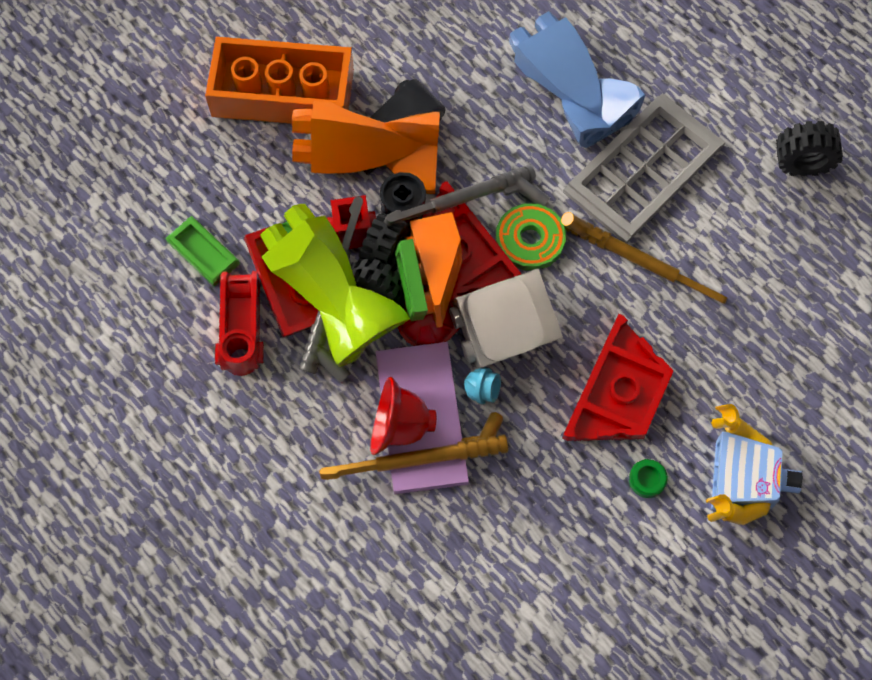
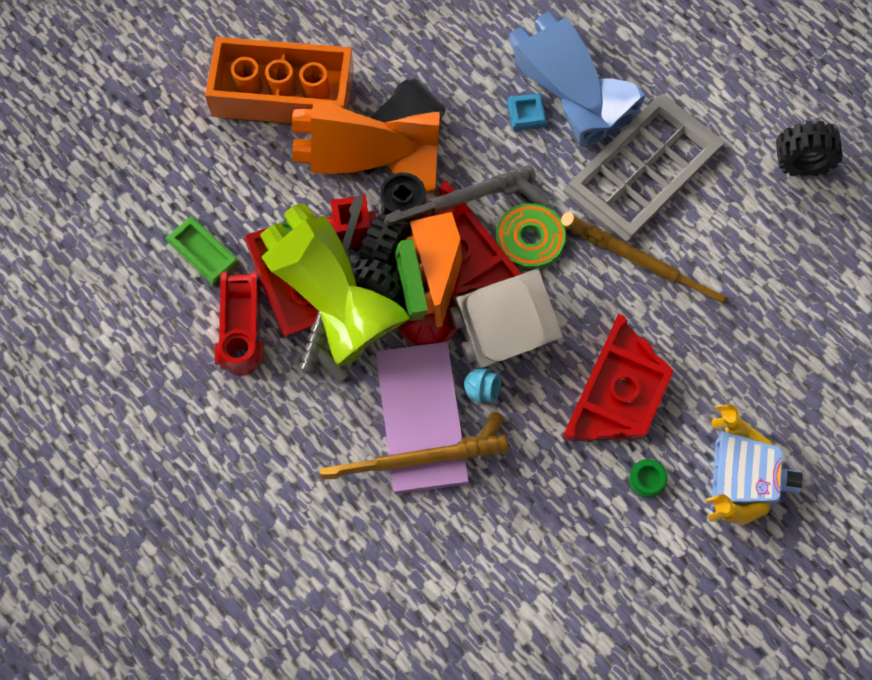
red hat [370,377,437,455] -> none
none -> dark azure tile [507,93,547,131]

